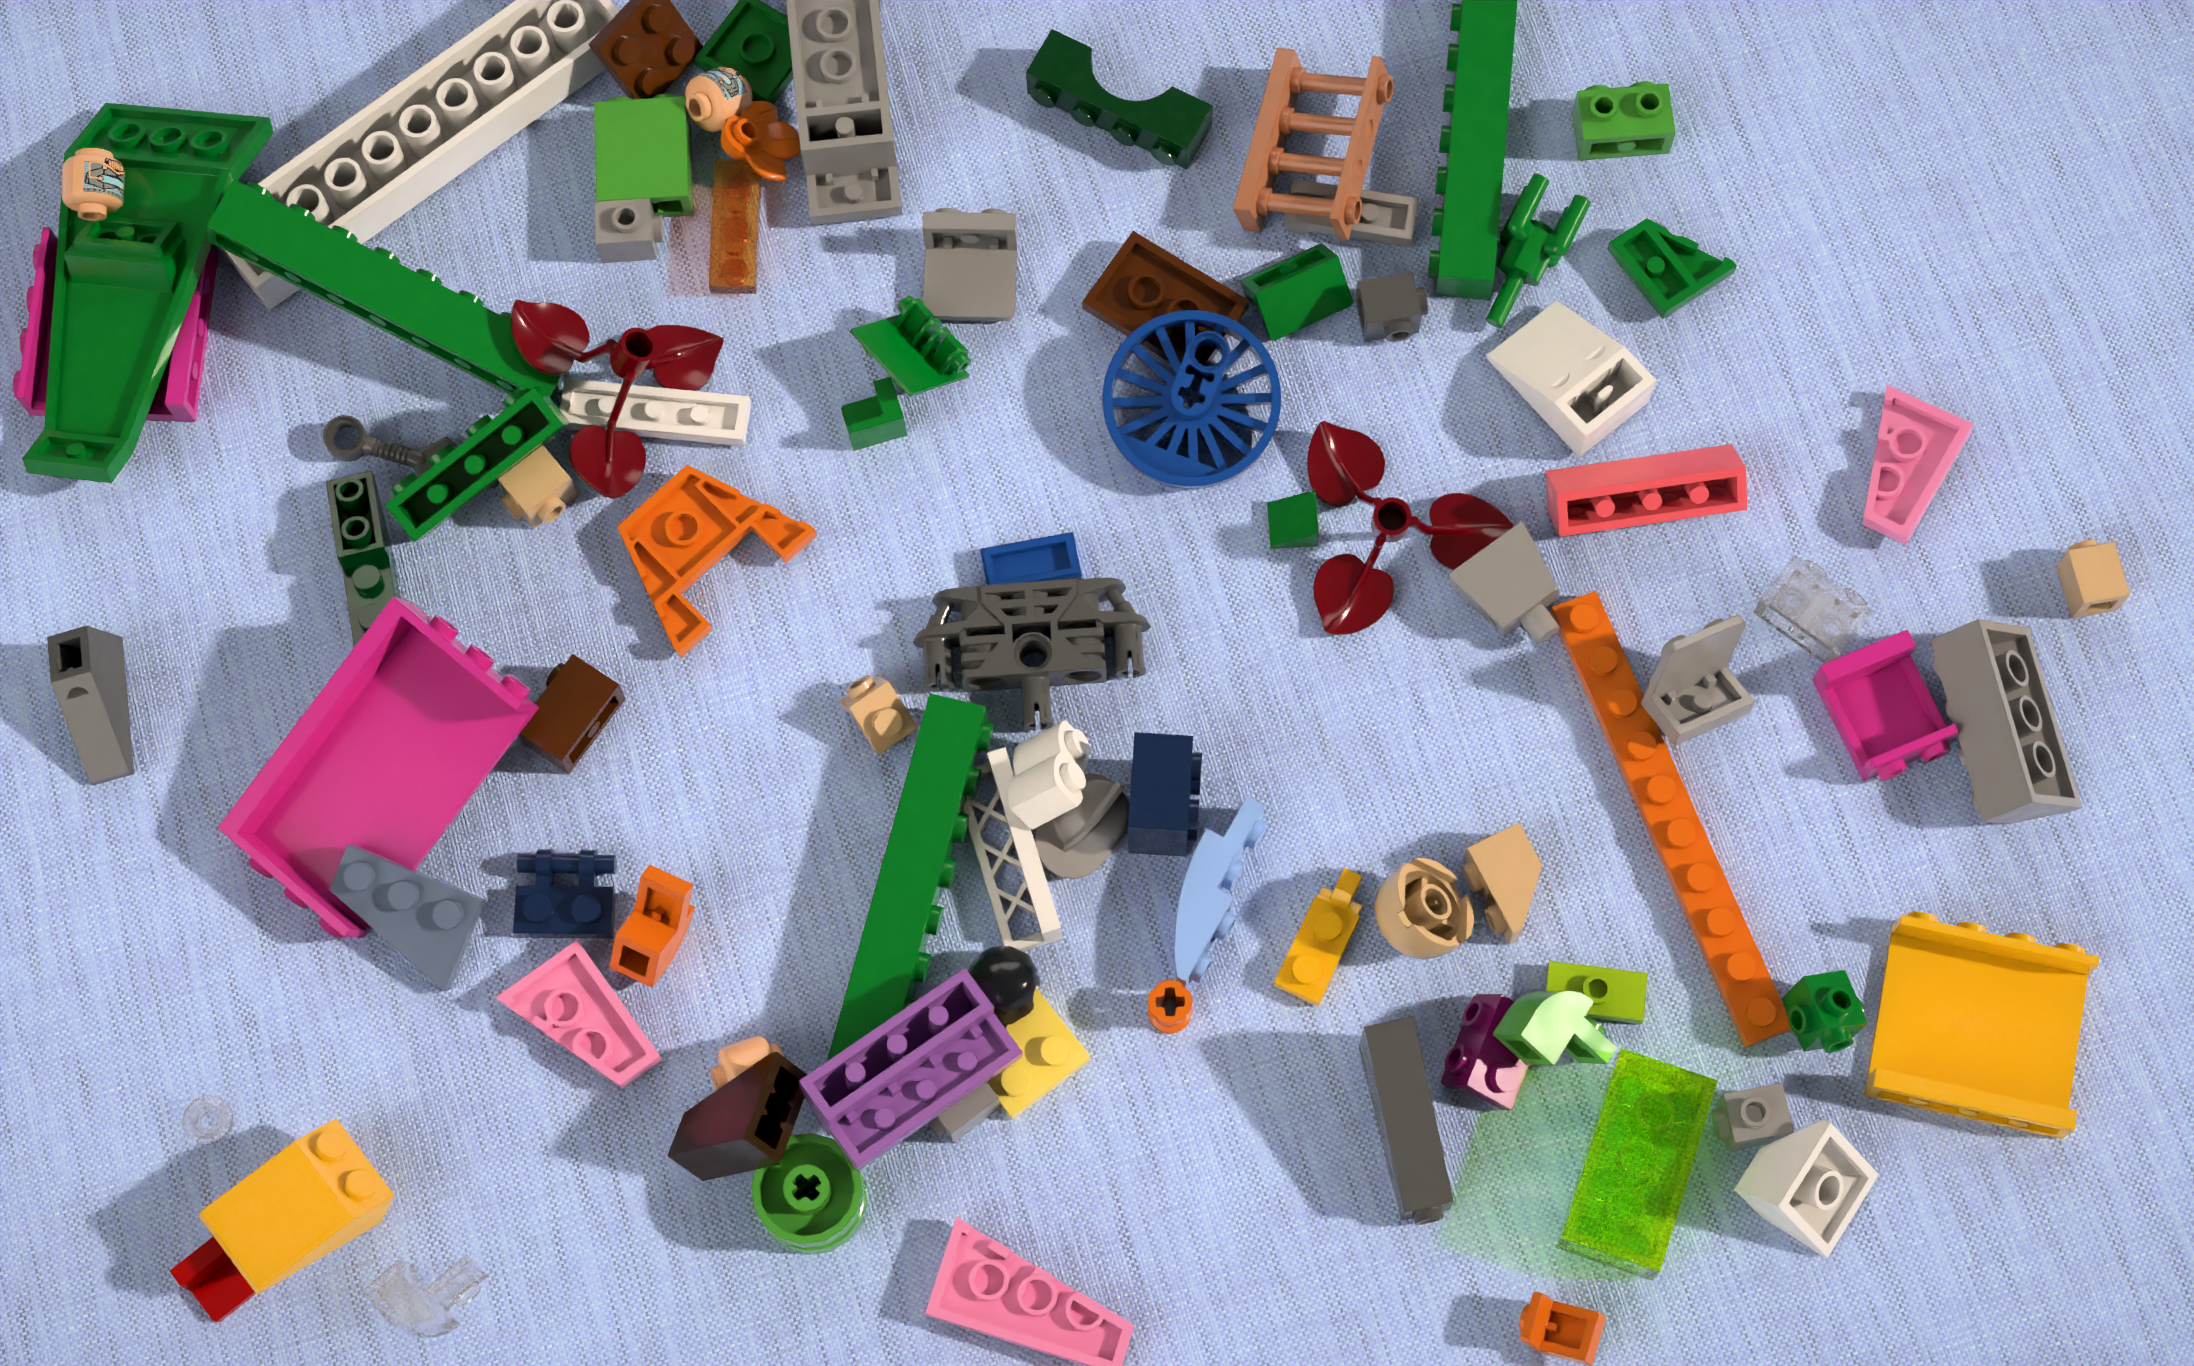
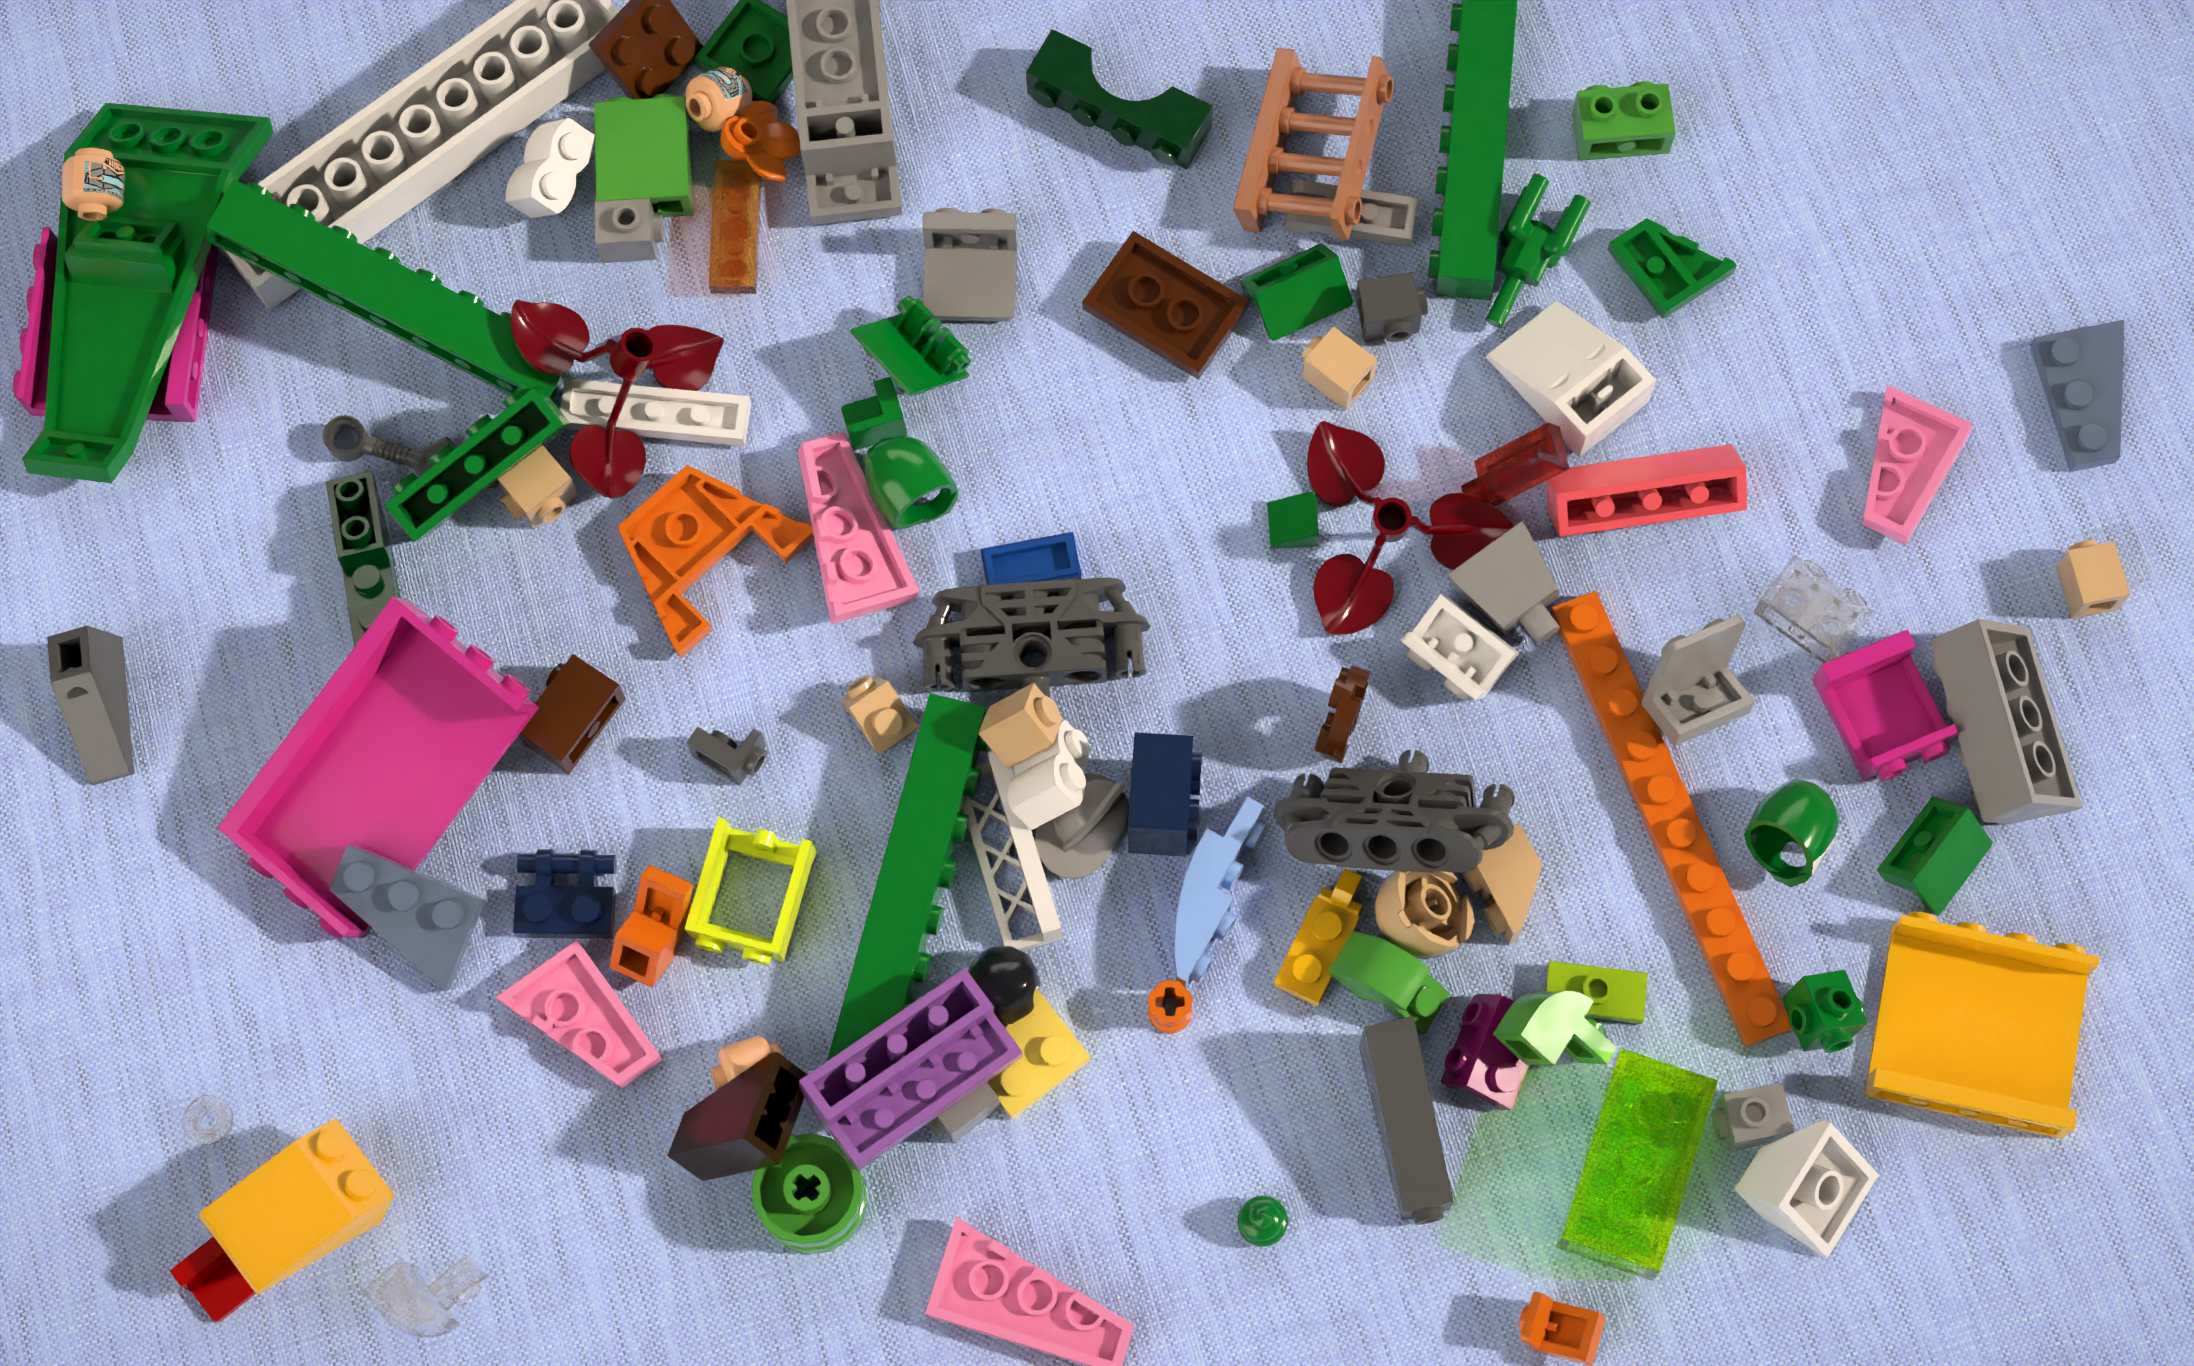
blue piece [1102,310,1281,490] -> none
none -> white brick [505,118,595,219]
none -> neon yellow window [684,817,817,966]
none -> dark grey bracket [687,727,767,786]
none -> bright pink wing [798,432,920,625]
none -> green piece [863,436,958,529]
none -> tan brick [978,682,1063,769]
none -> green plate [1237,1195,1288,1247]
none -> dark grey piece [1274,750,1515,873]
none -> tan brick [1302,326,1377,411]
none -> reddish brown plate [1315,665,1371,763]
none -> bright green brick [1328,931,1450,1034]
none -> white bracket [1401,594,1519,700]
none -> clear red panel [1461,422,1570,506]
none -> green piece [1744,779,1840,887]
none -> green panel [1877,796,1992,916]
none -> sand blue wing [2030,320,2124,472]

